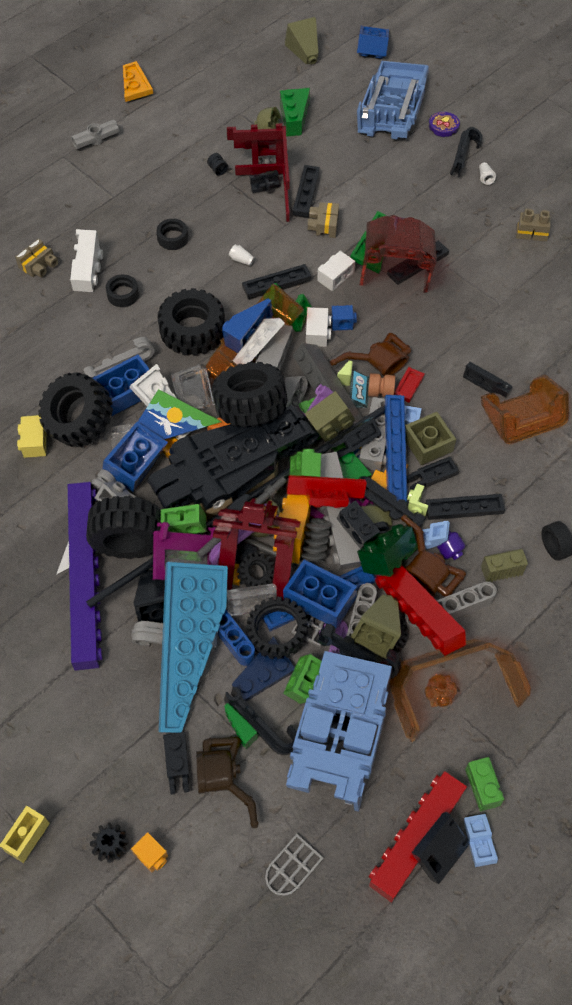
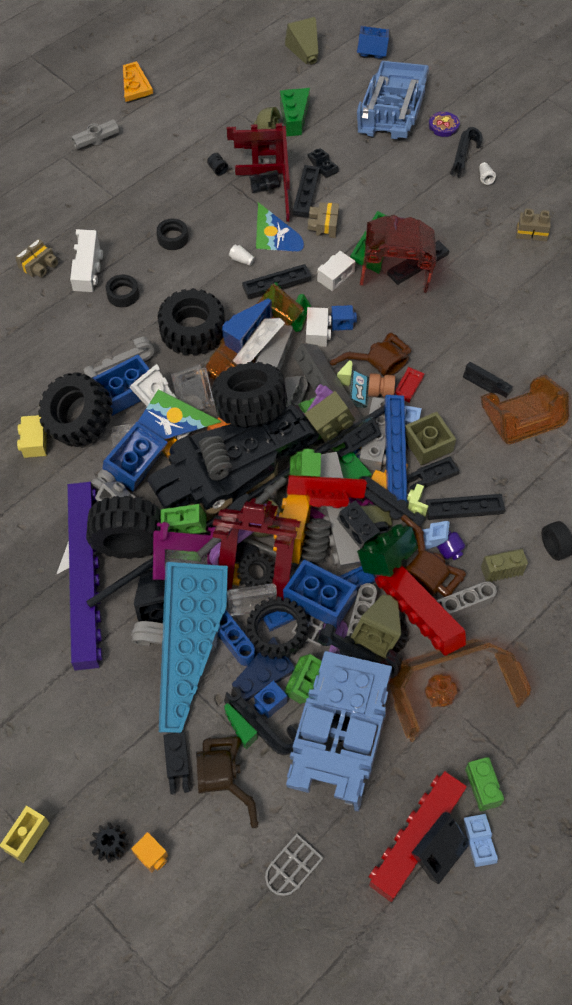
none -> dark grey piece [199,436,233,480]
none -> blue brick [254,680,287,718]
none -> sticker [256,202,304,252]
none -> black slope [307,148,339,178]

